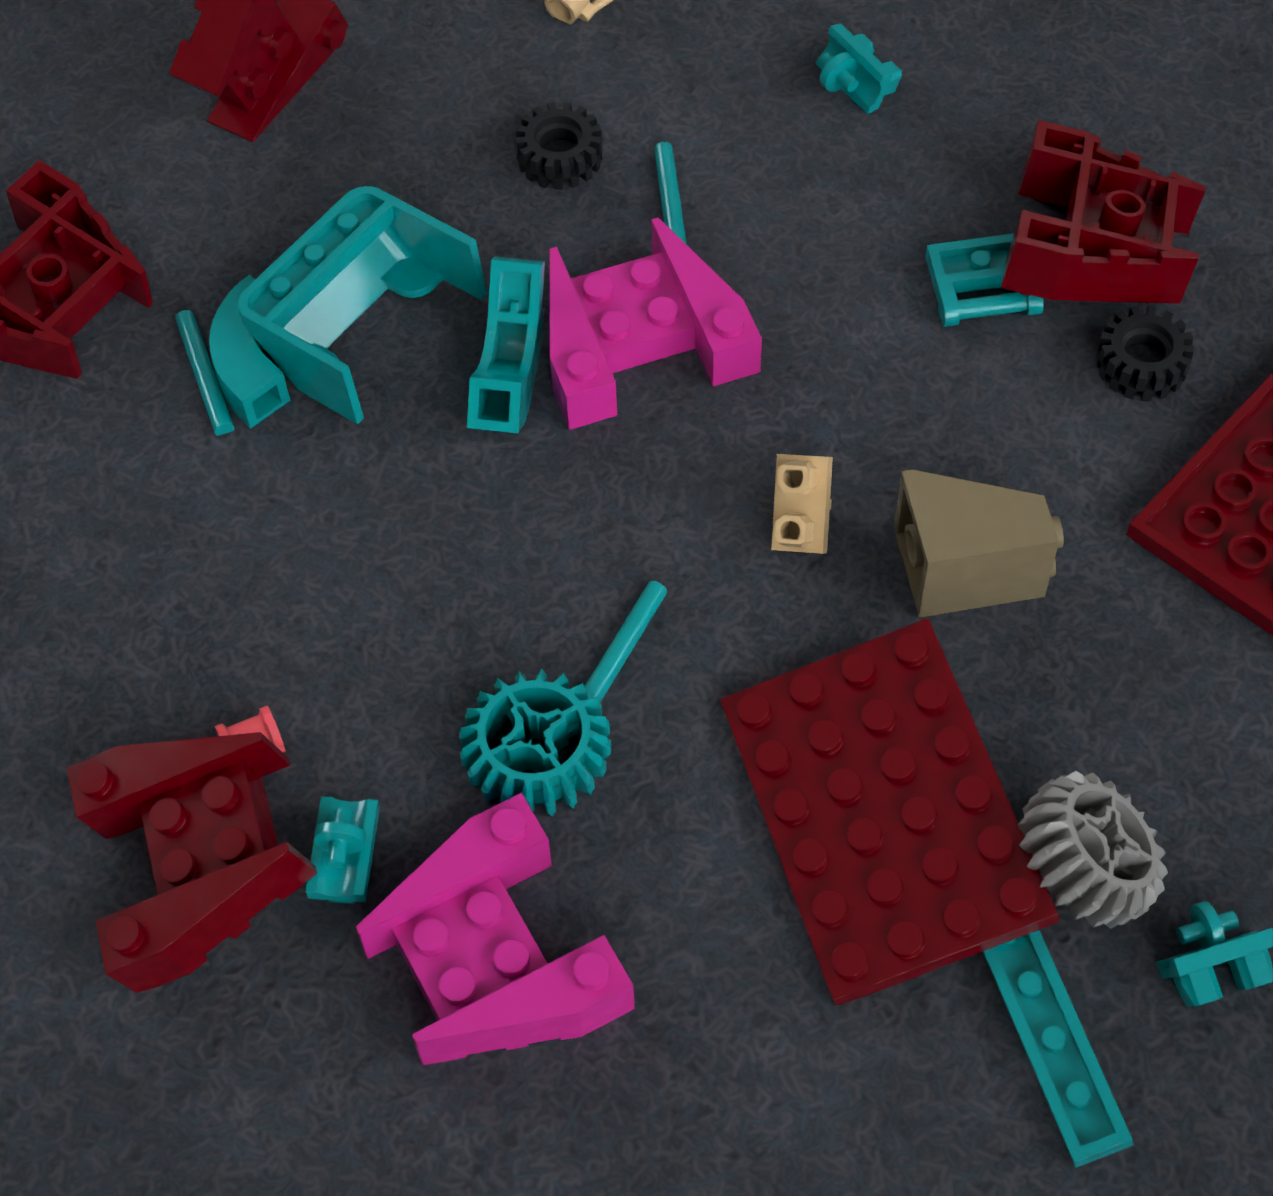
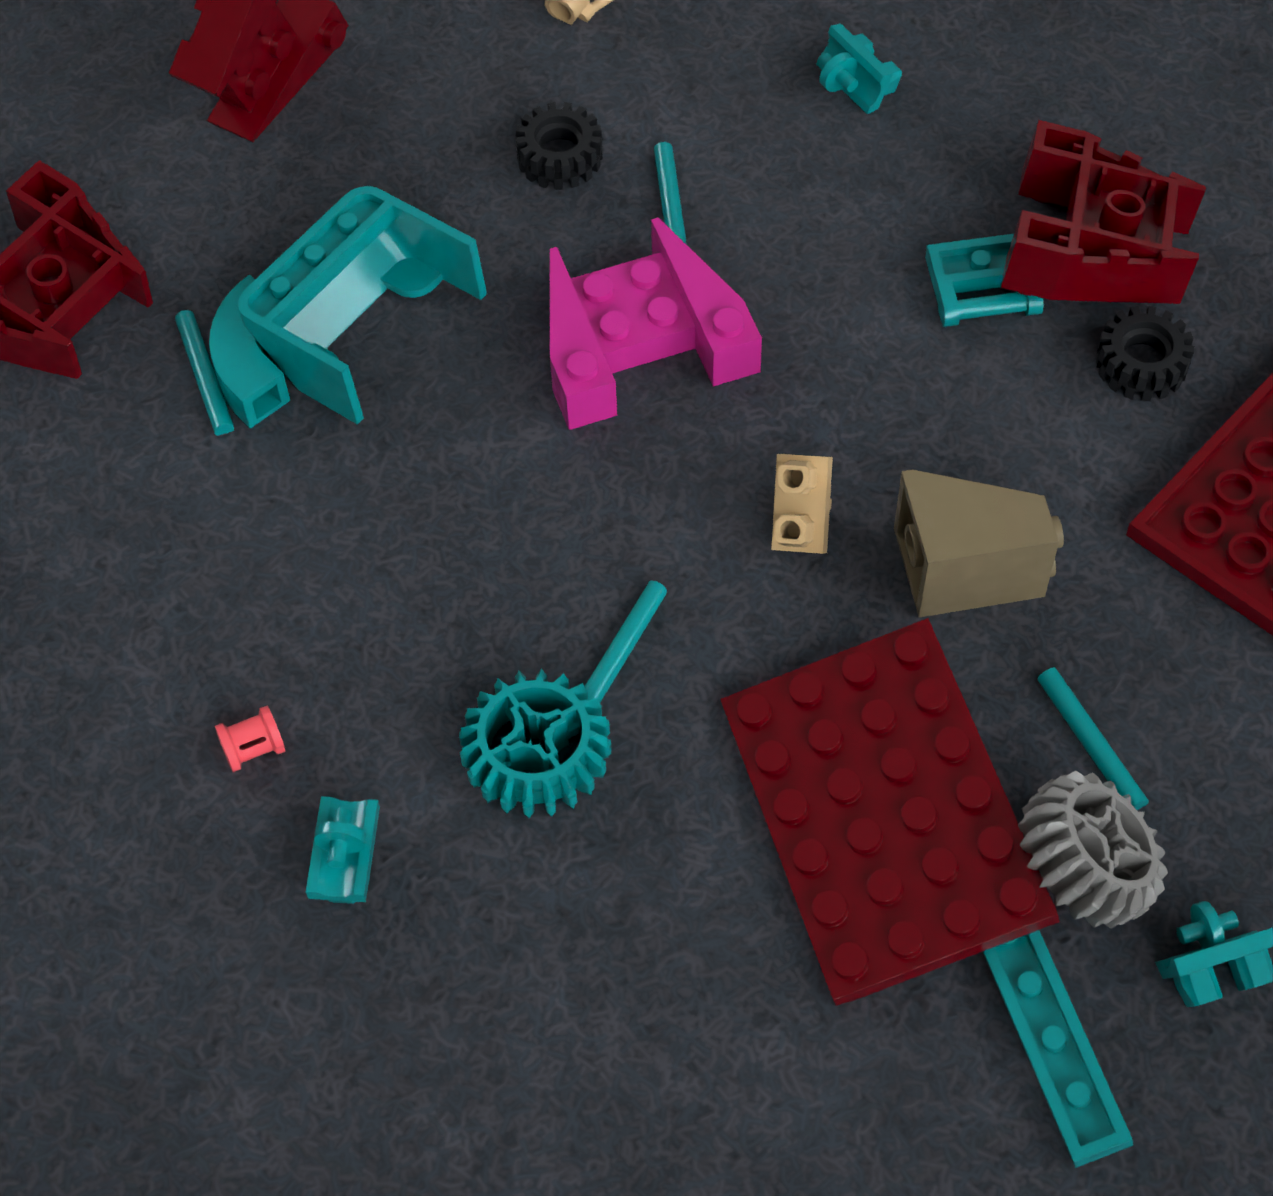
dark red wedge [66,732,317,993] -> none
dark pink wedge [356,793,635,1065] -> none
teal arch [467,256,545,433] -> none
none -> teal bar [1037,667,1149,810]

